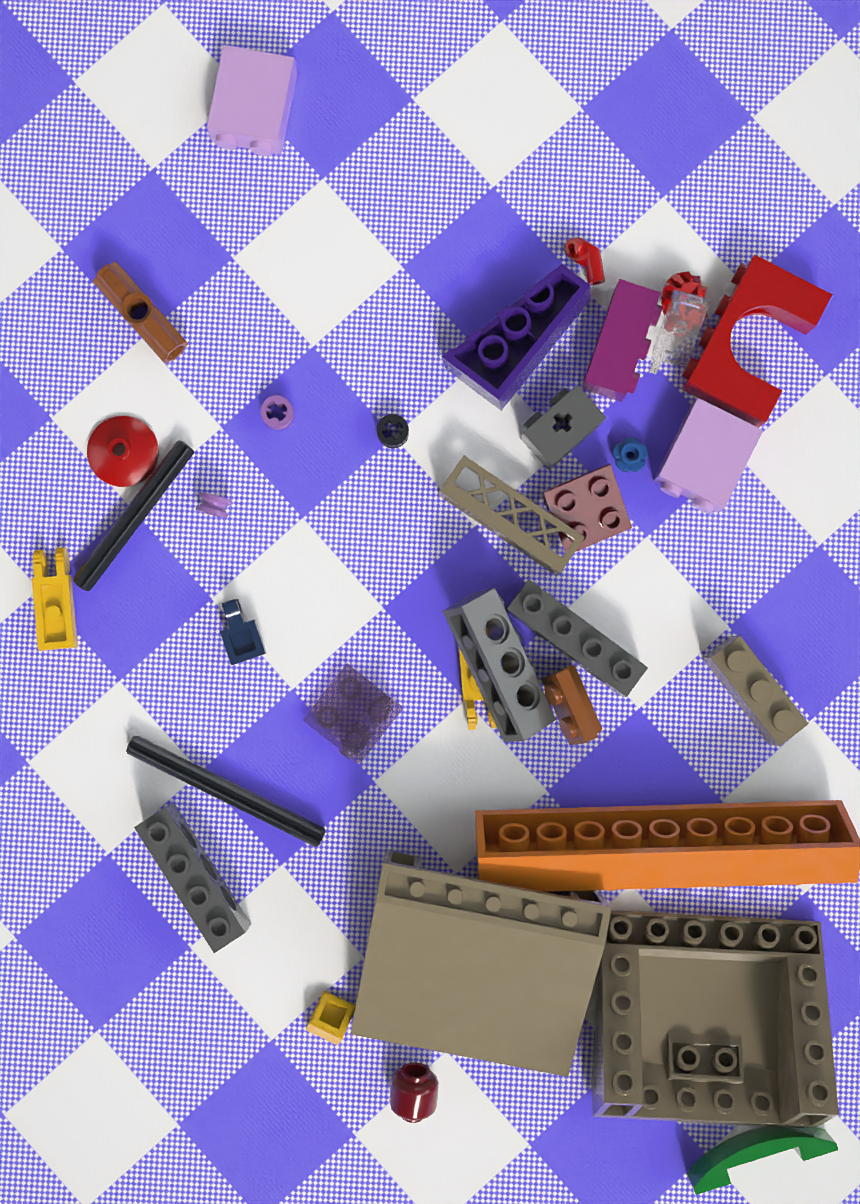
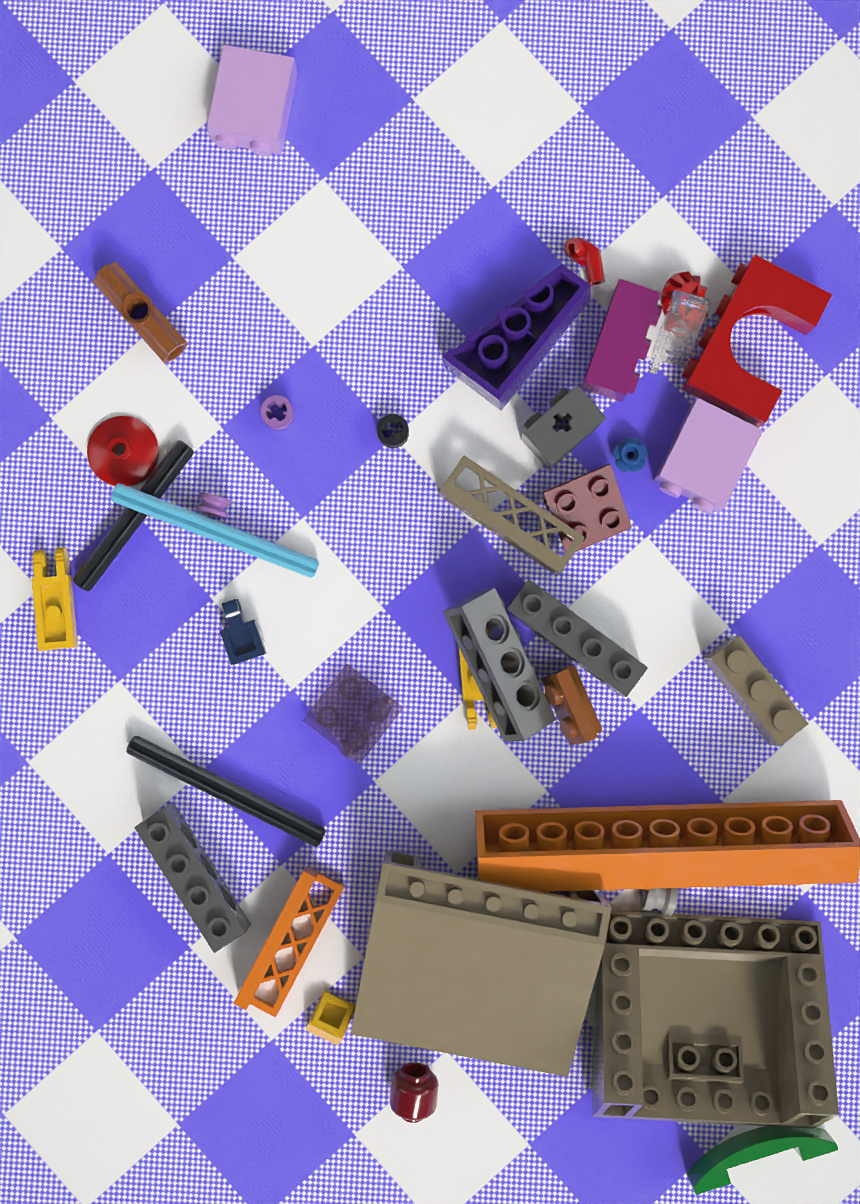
none -> medium azure axle [111,483,319,578]
none -> orange fence [233,866,345,1018]
none -> light grey wheel [641,888,679,916]

